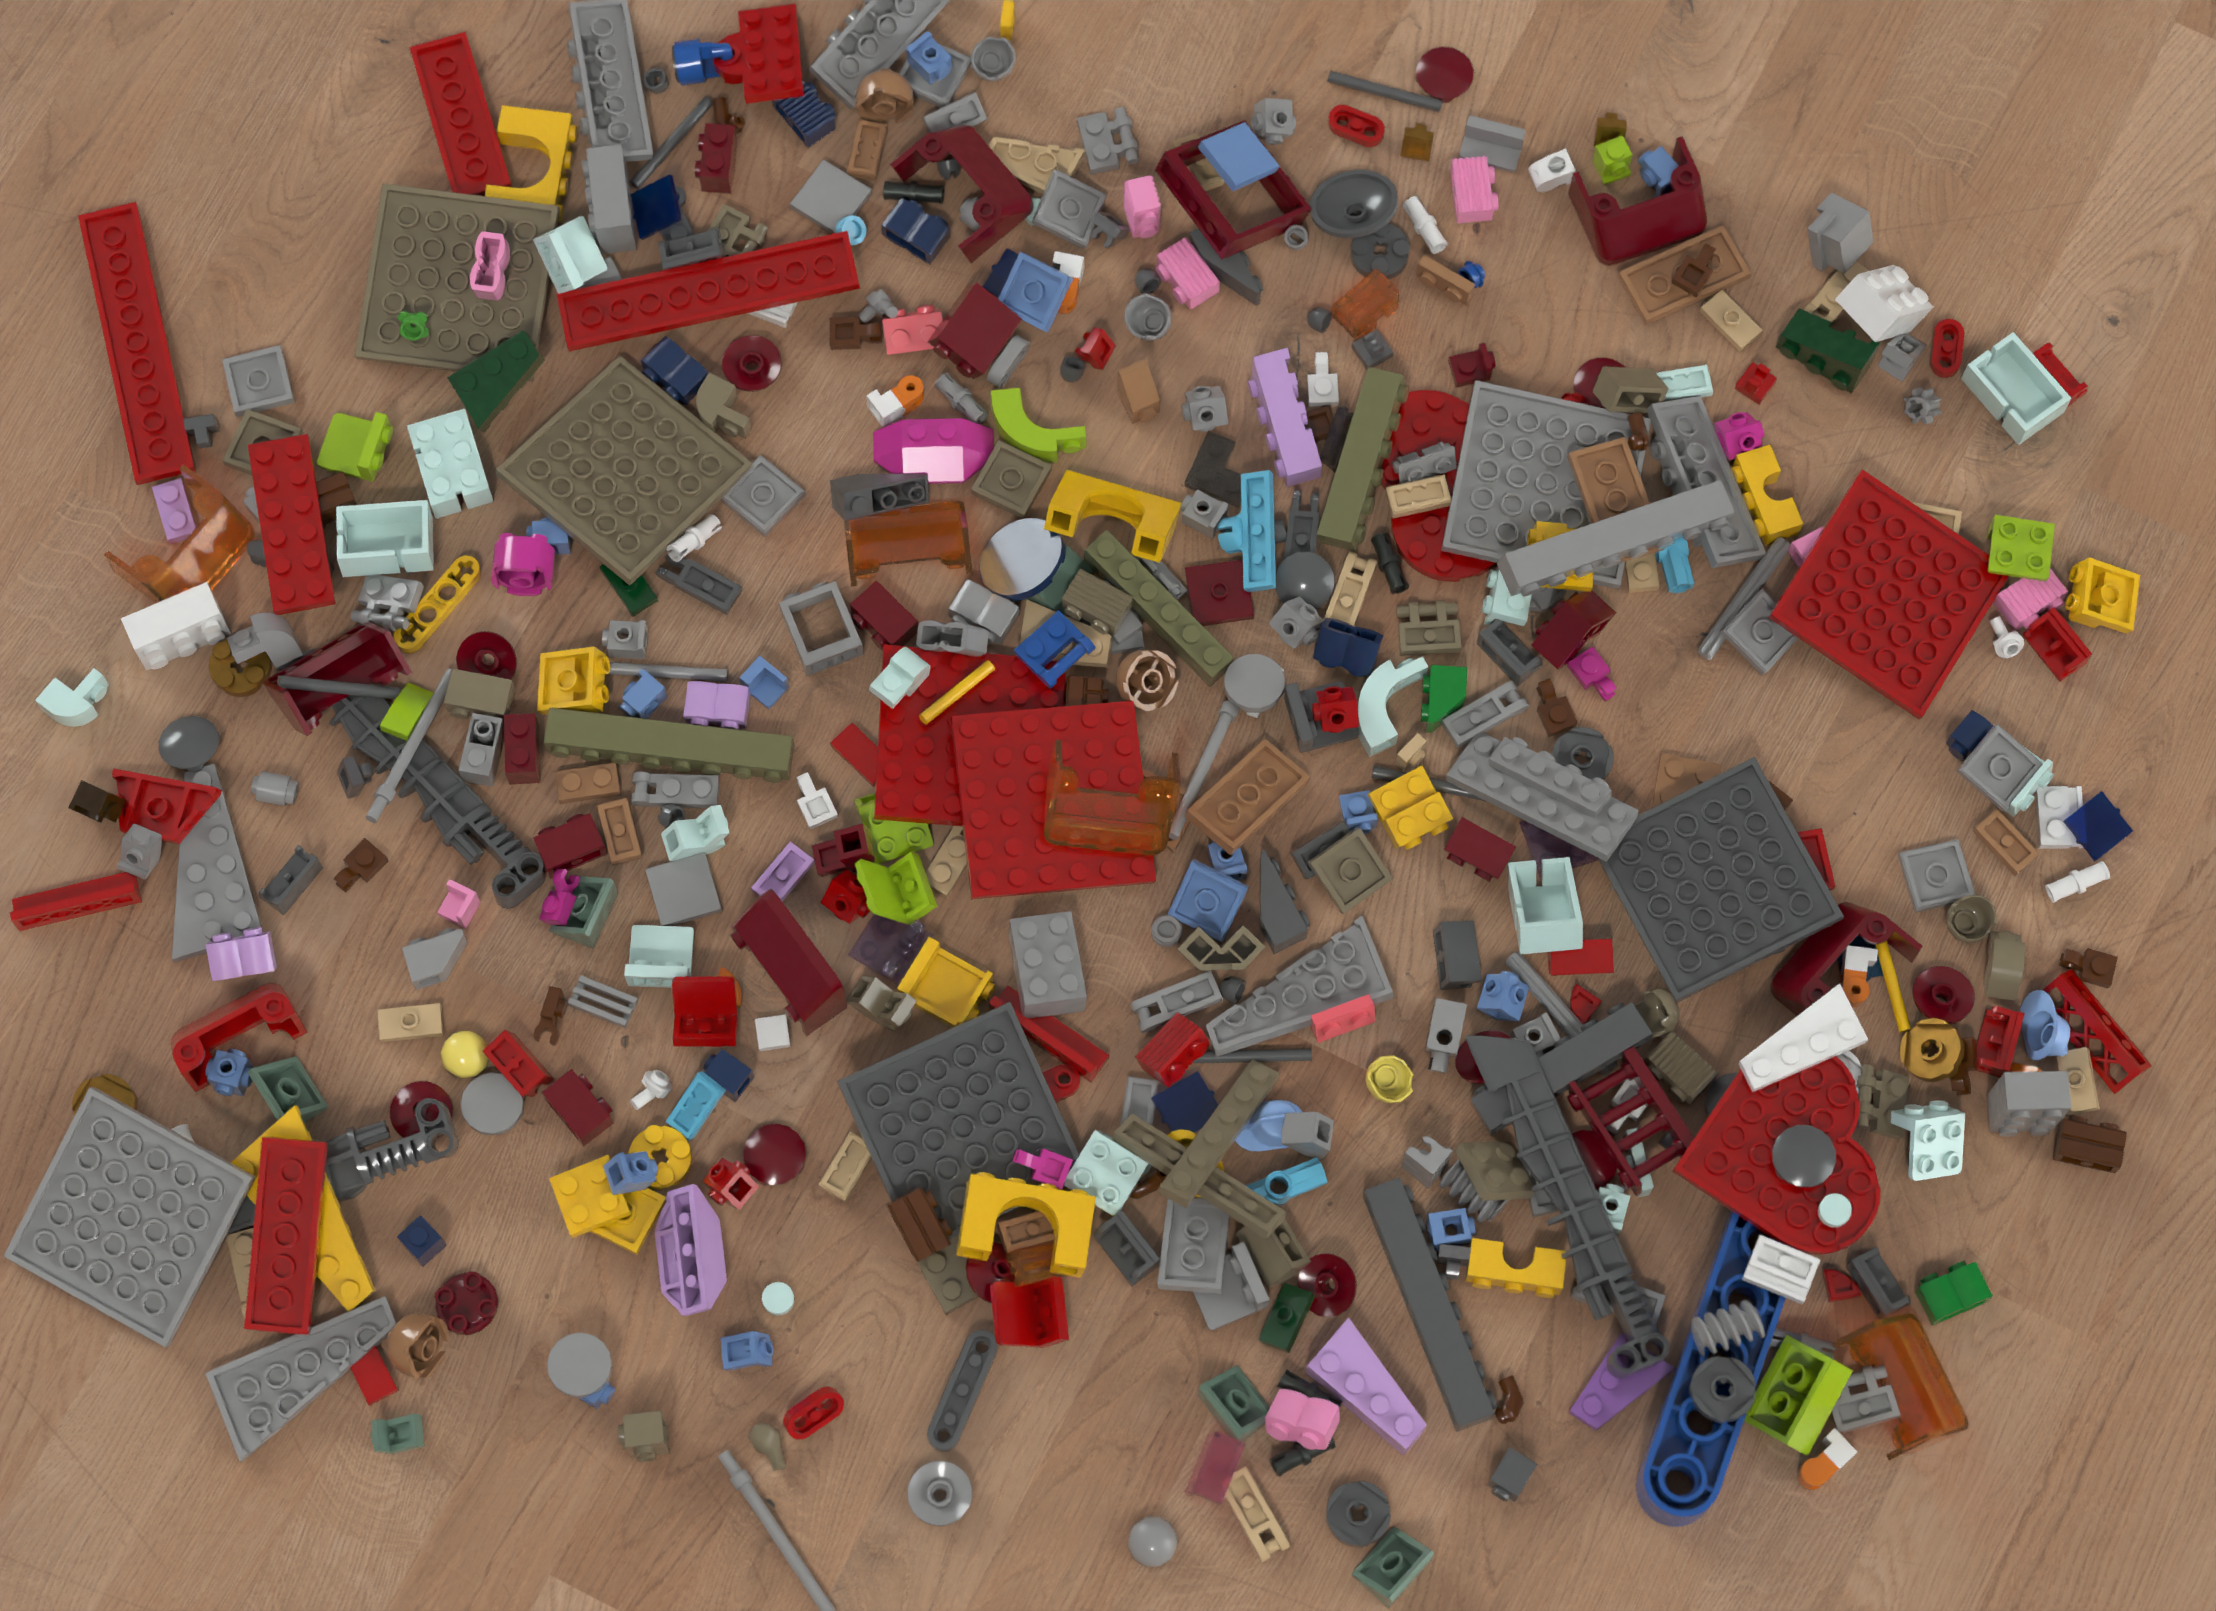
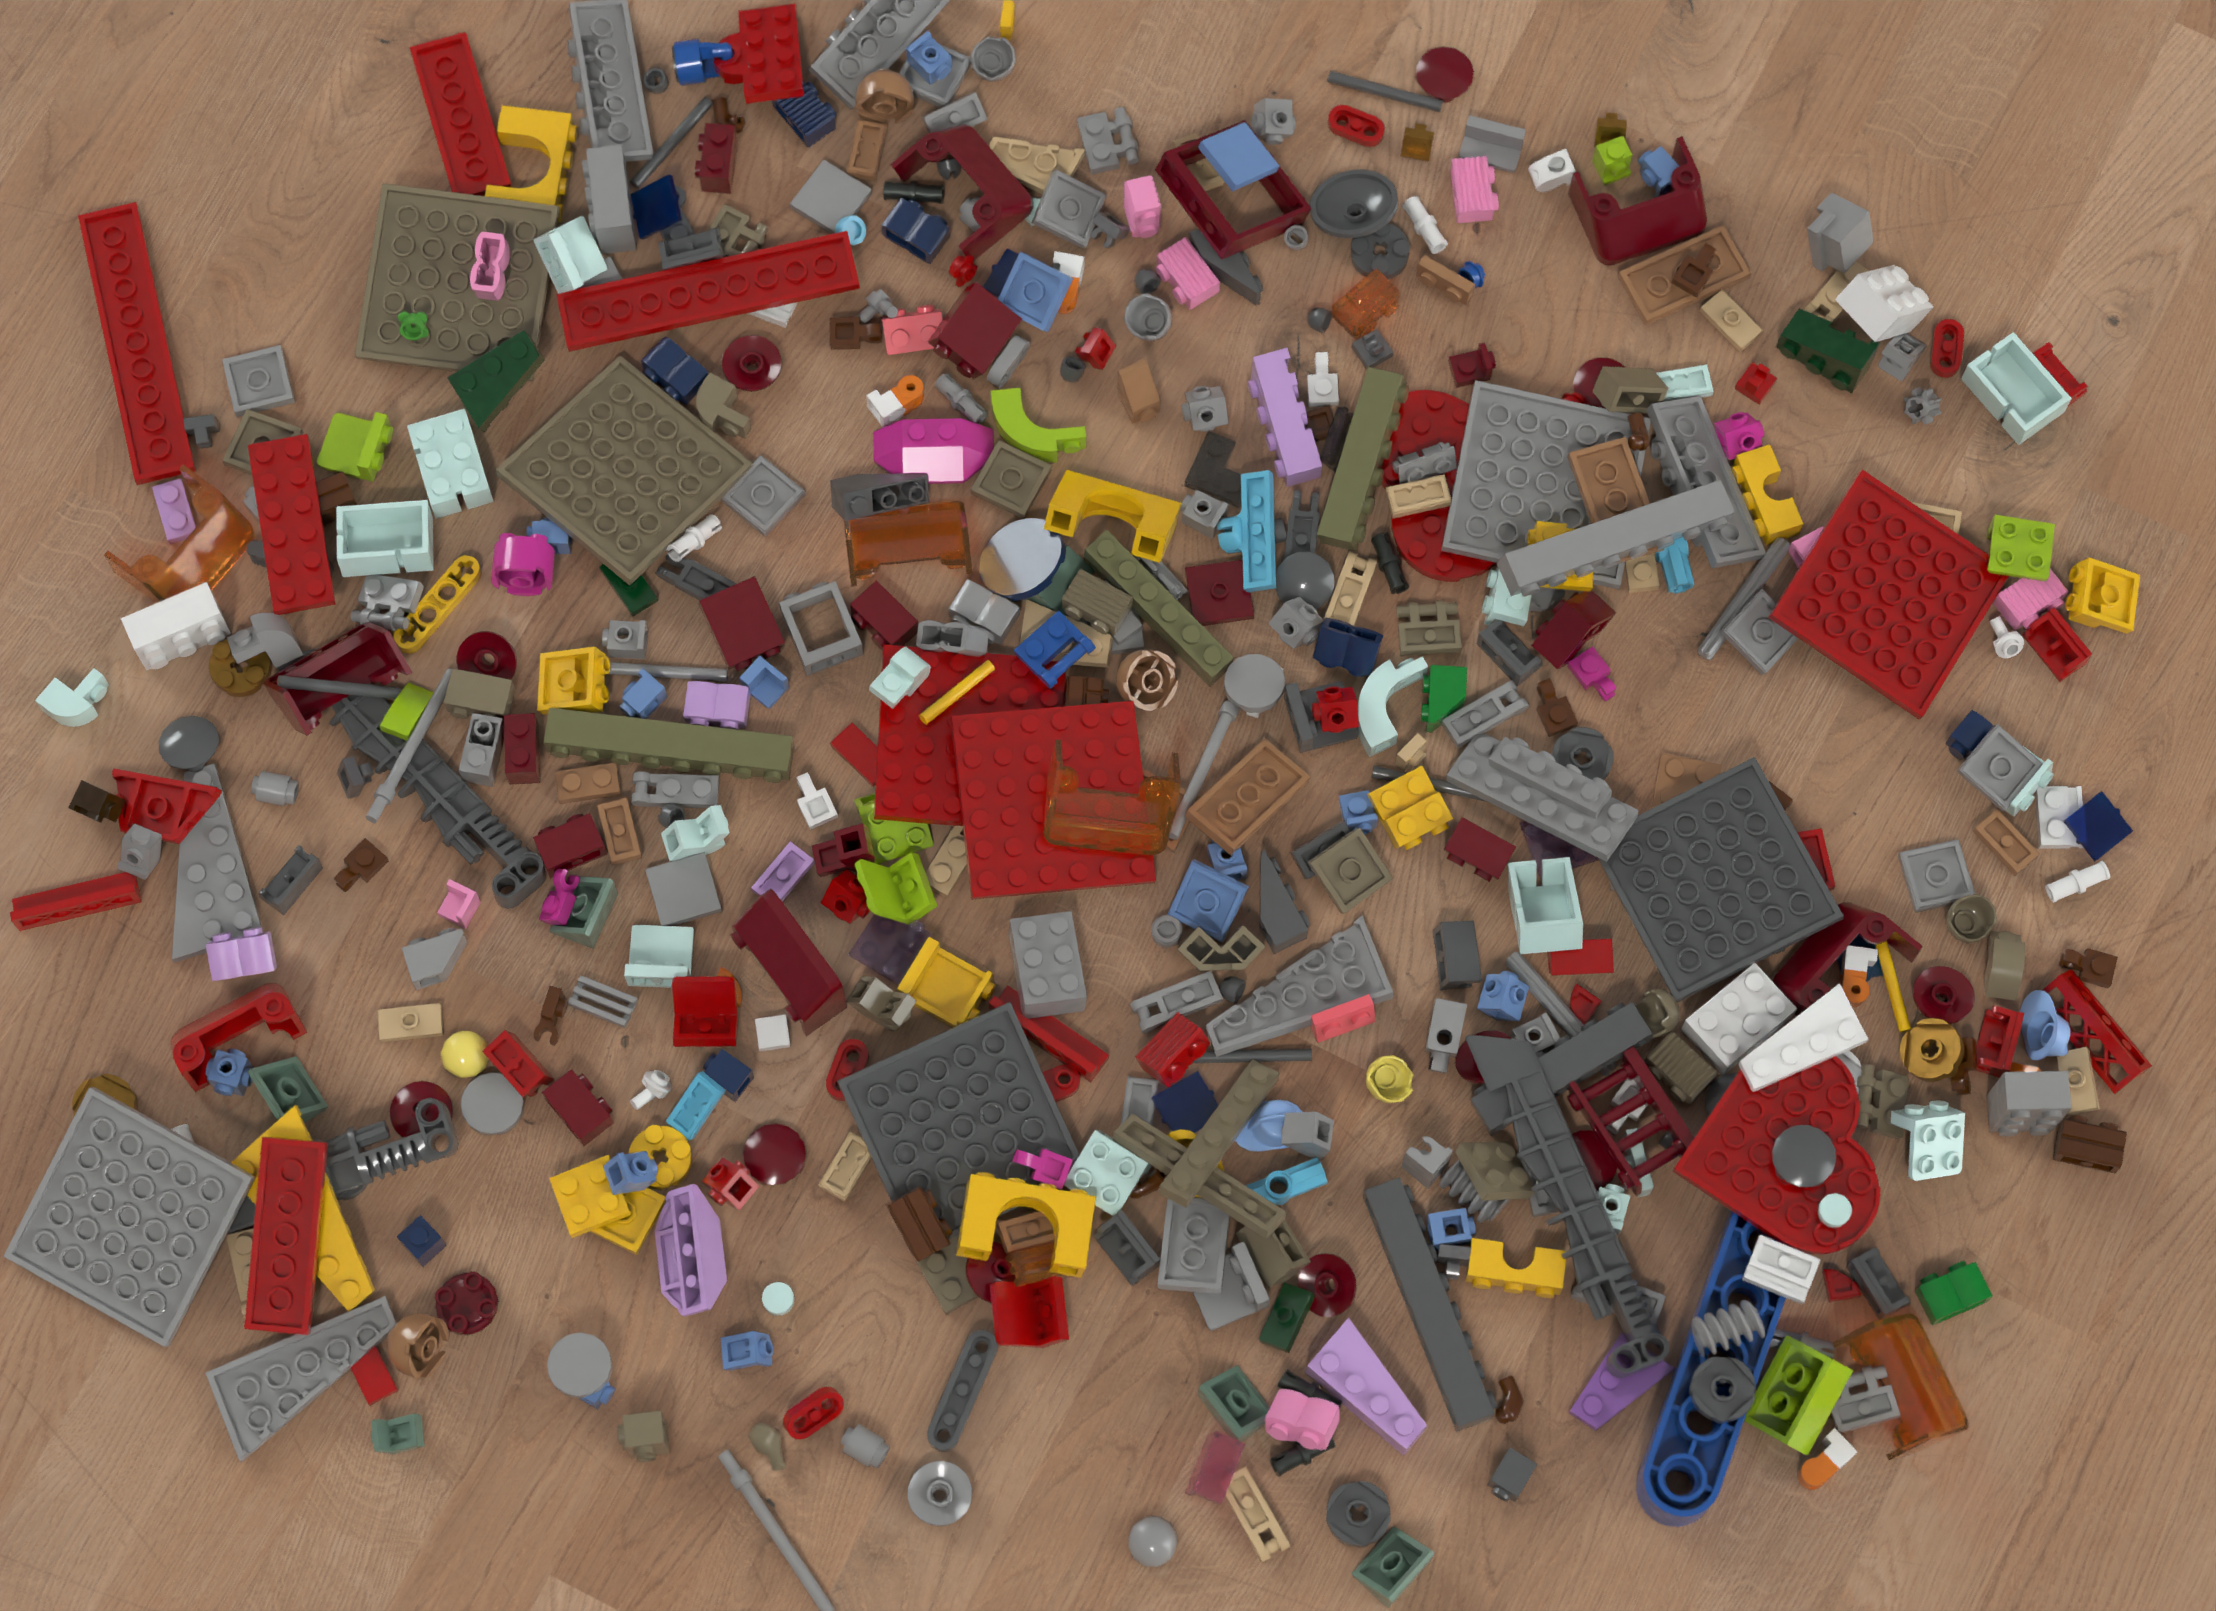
none -> dark red brick [698,576,785,672]
none -> red plate [826,1039,869,1101]
none -> light grey brick [840,1424,890,1469]
none -> red plate [949,254,978,287]
none -> white brick [1681,963,1797,1076]

